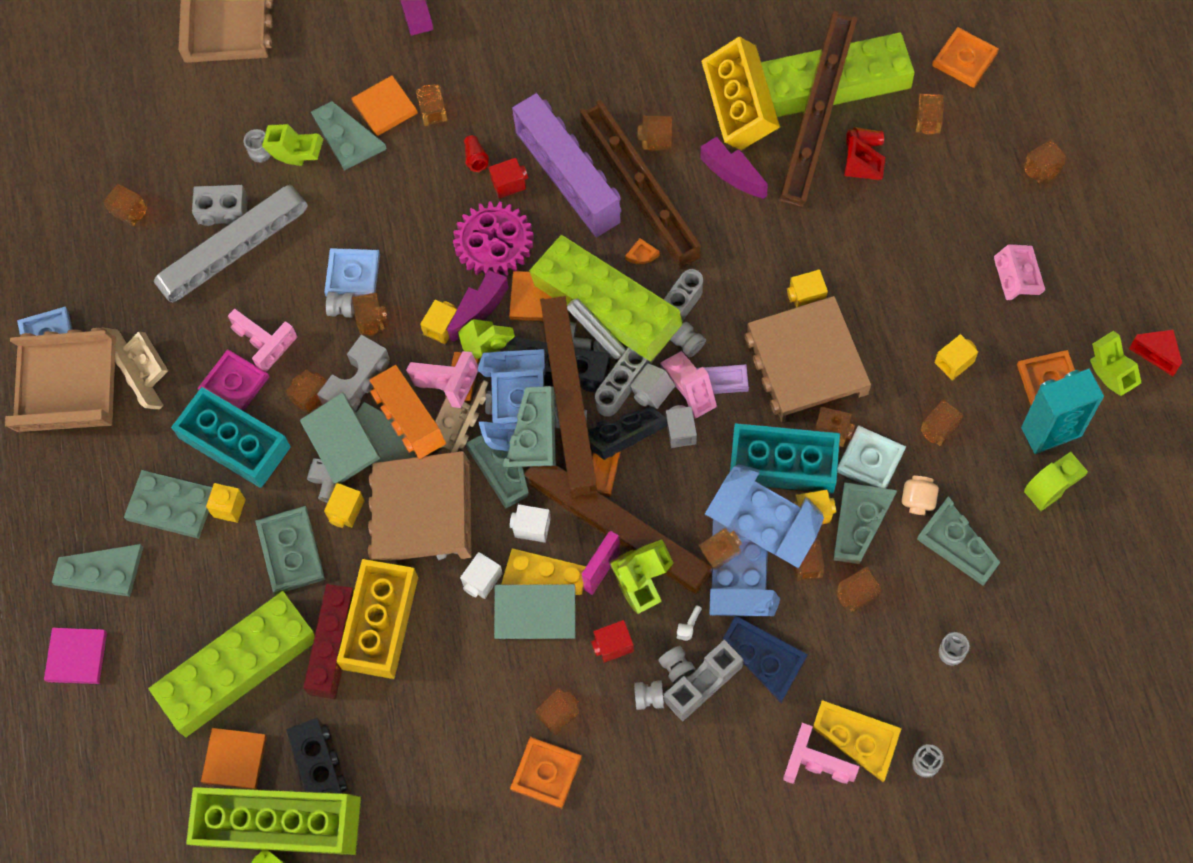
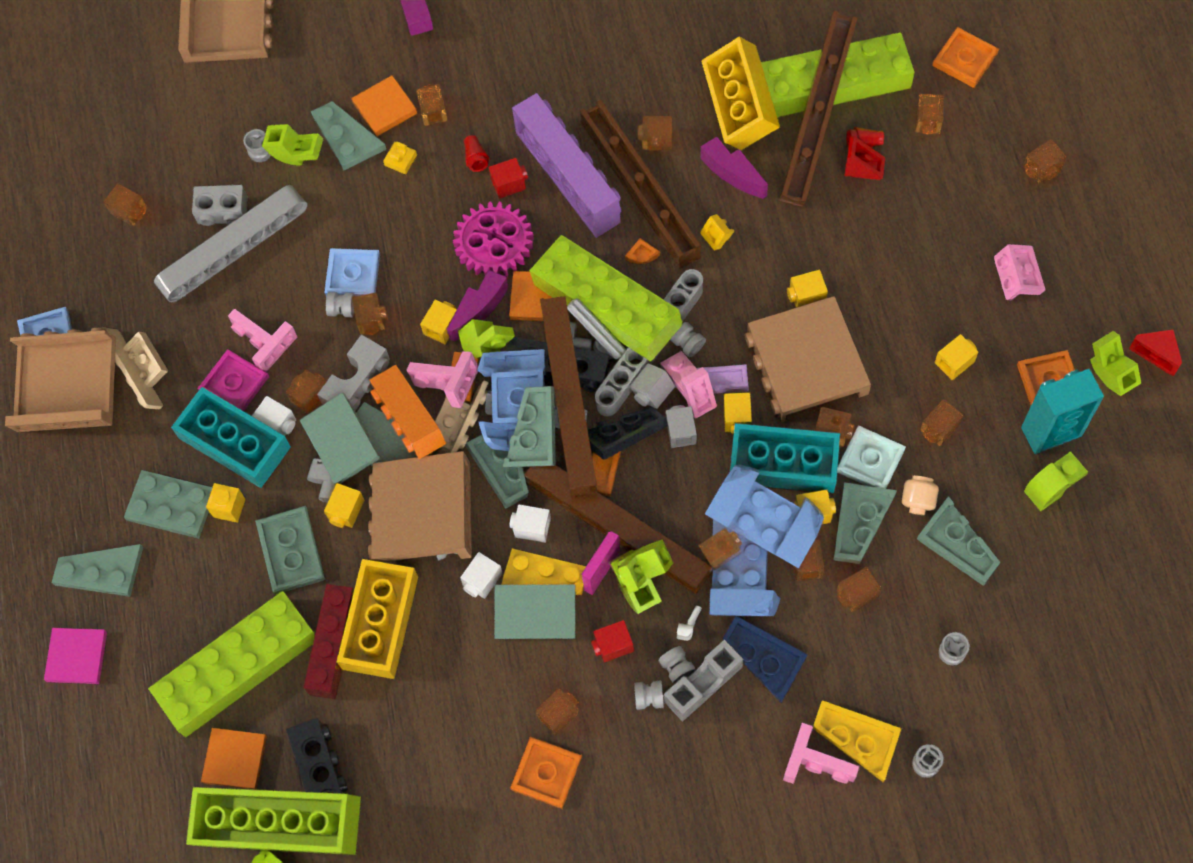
none -> white brick [252,396,296,436]
none -> yellow tile [383,142,417,174]
none -> yellow tile [700,214,734,251]
none -> yellow brick [724,393,752,434]

